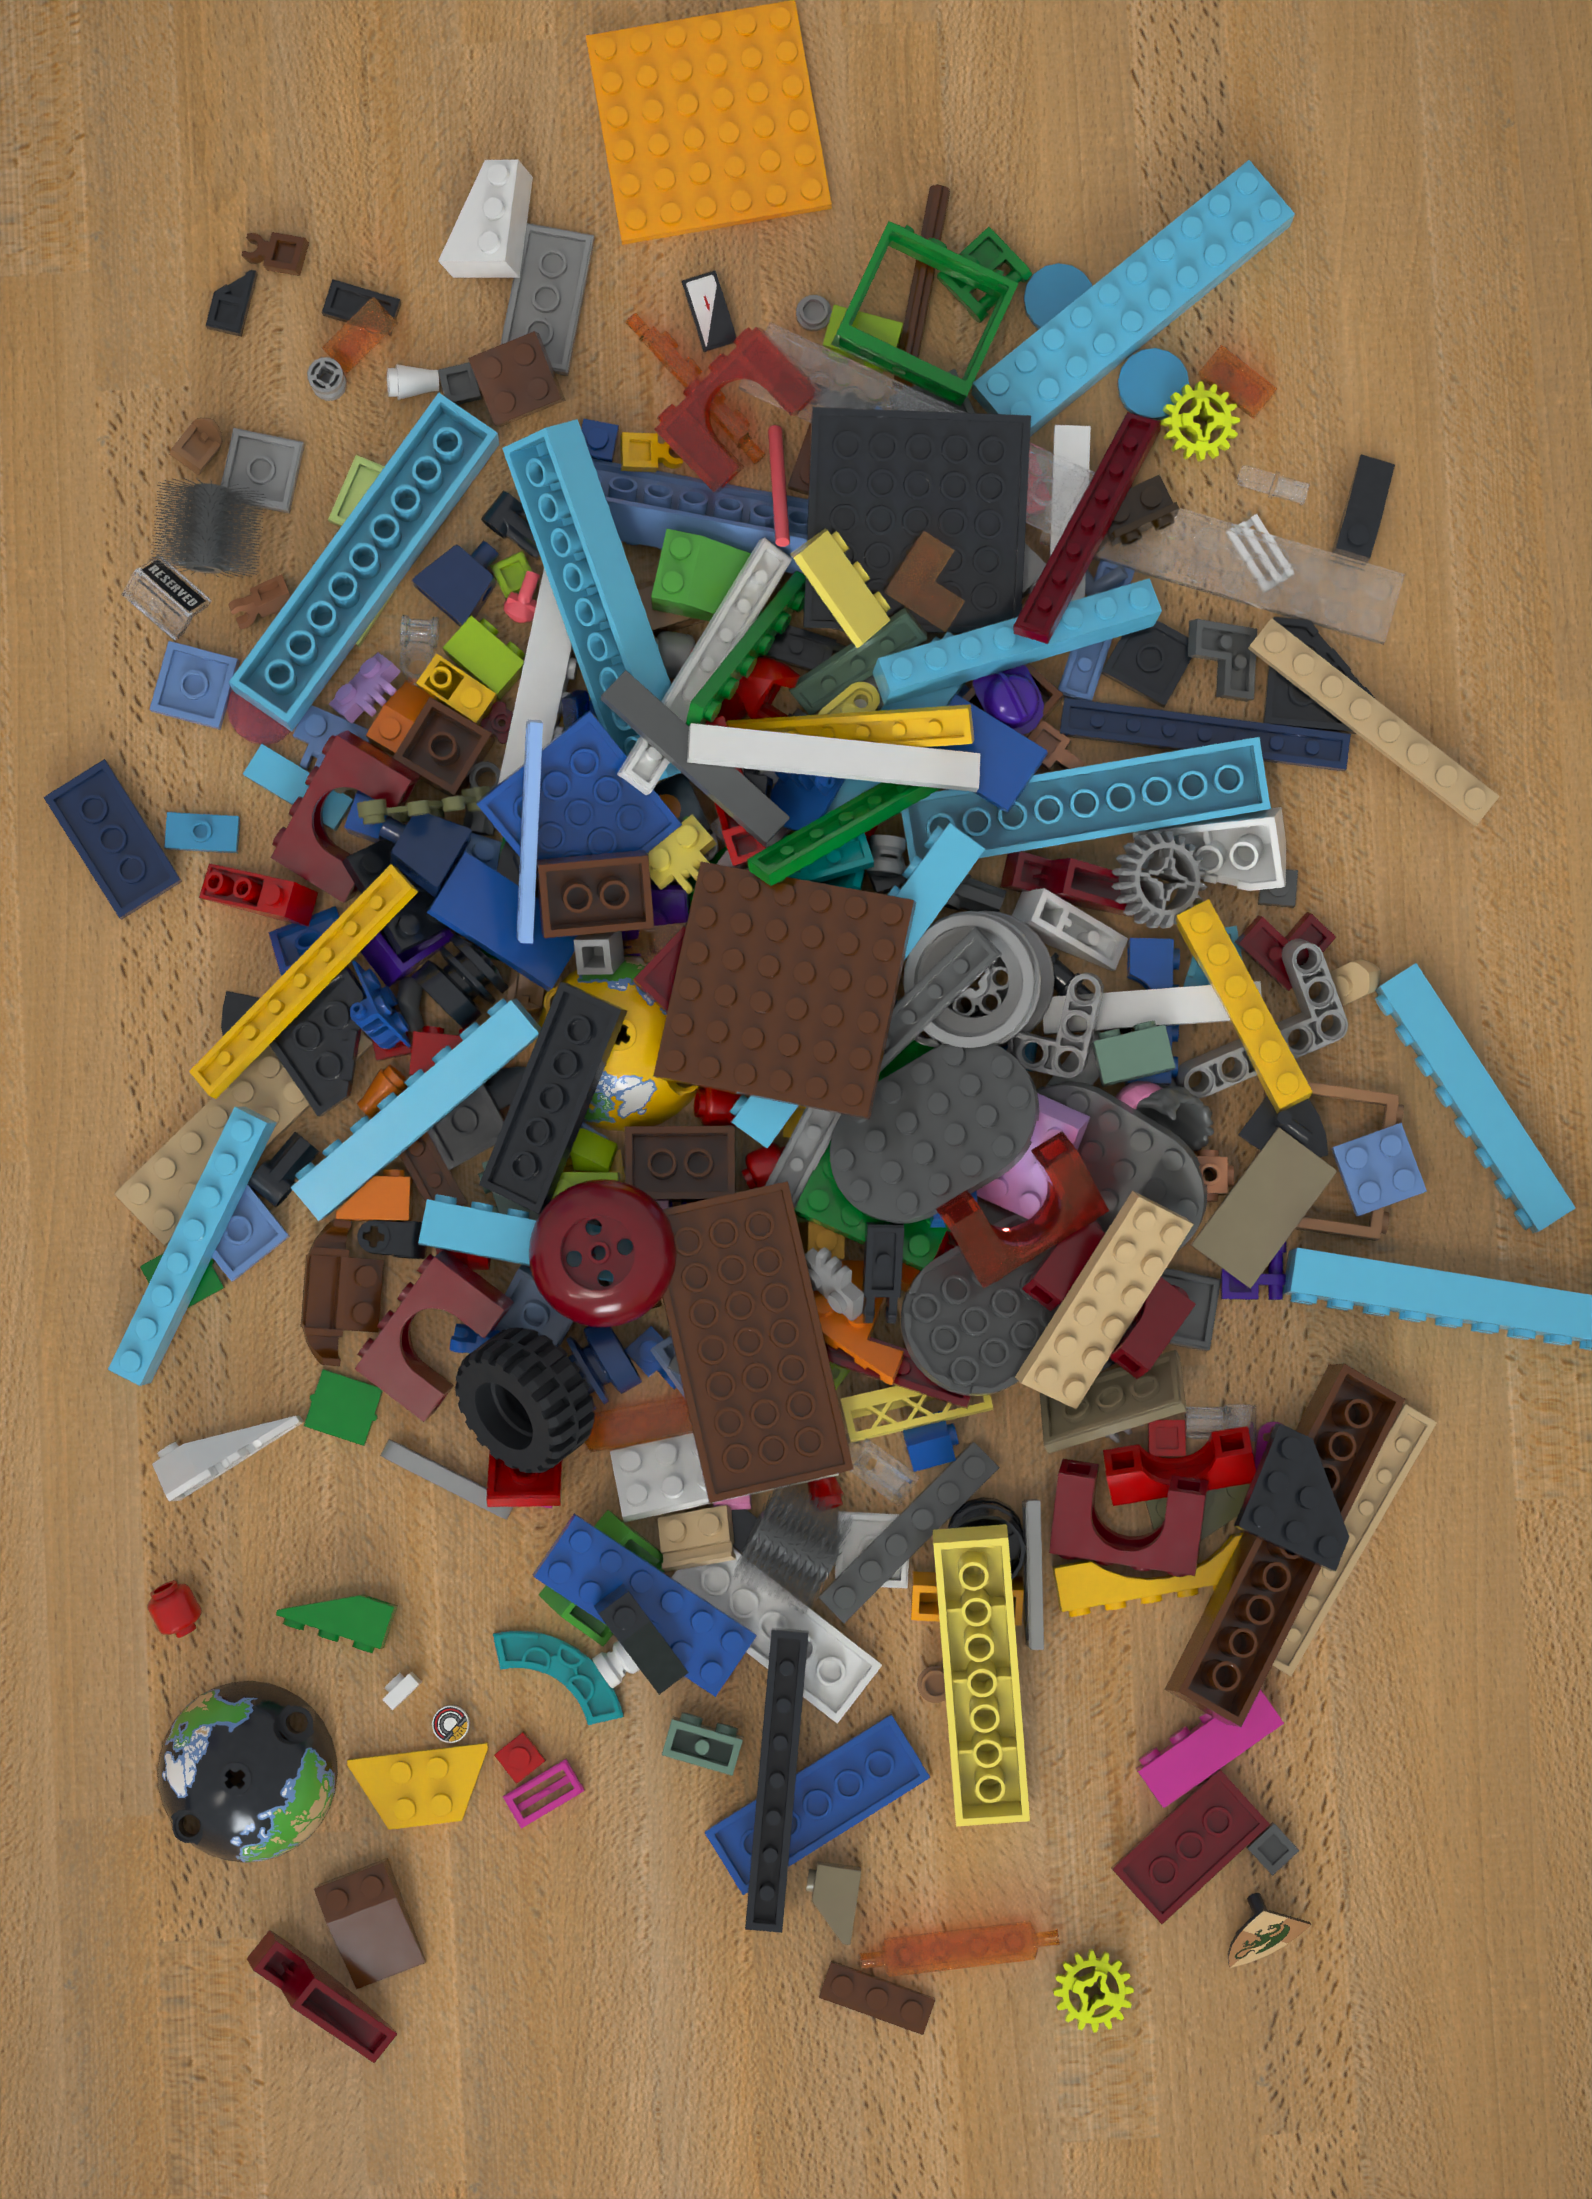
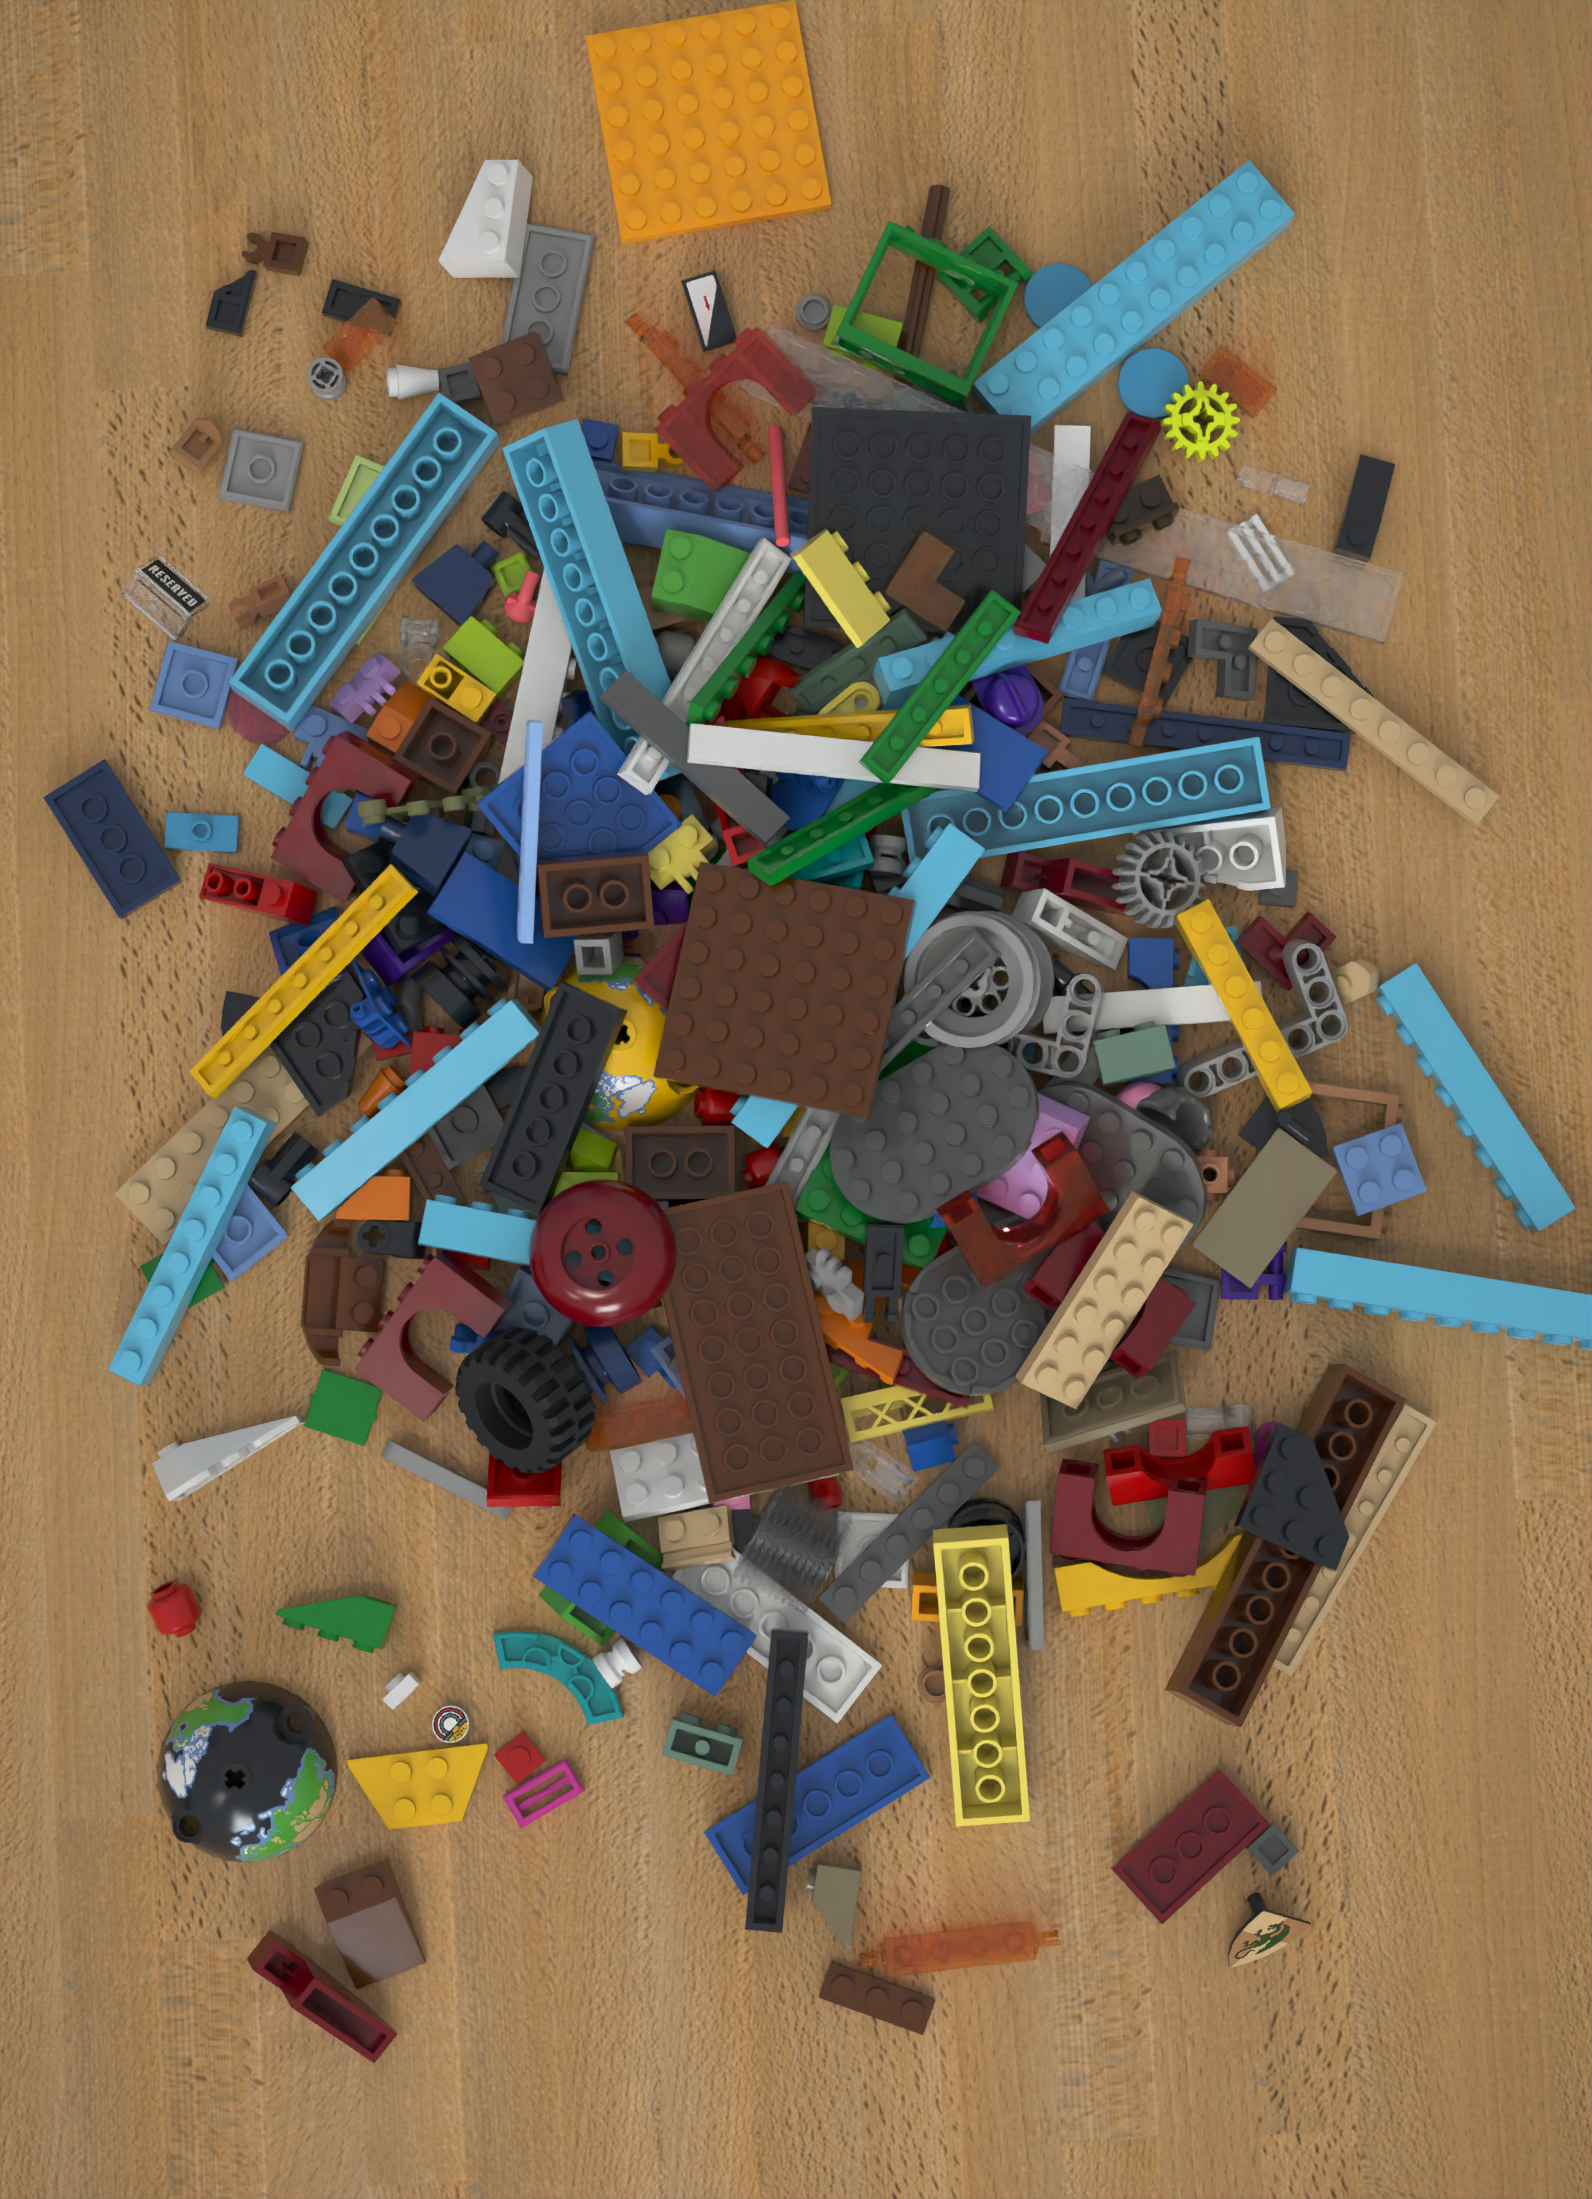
dark grey piece [150,478,266,578] -> none
black slope [594,1584,689,1695] -> none
neon yellow gear [1053,1949,1134,2033] -> none
dark pink brick [1136,1689,1284,1808] -> none
none -> green tile [859,589,1021,785]
none -> clear orange plate [1127,557,1191,748]

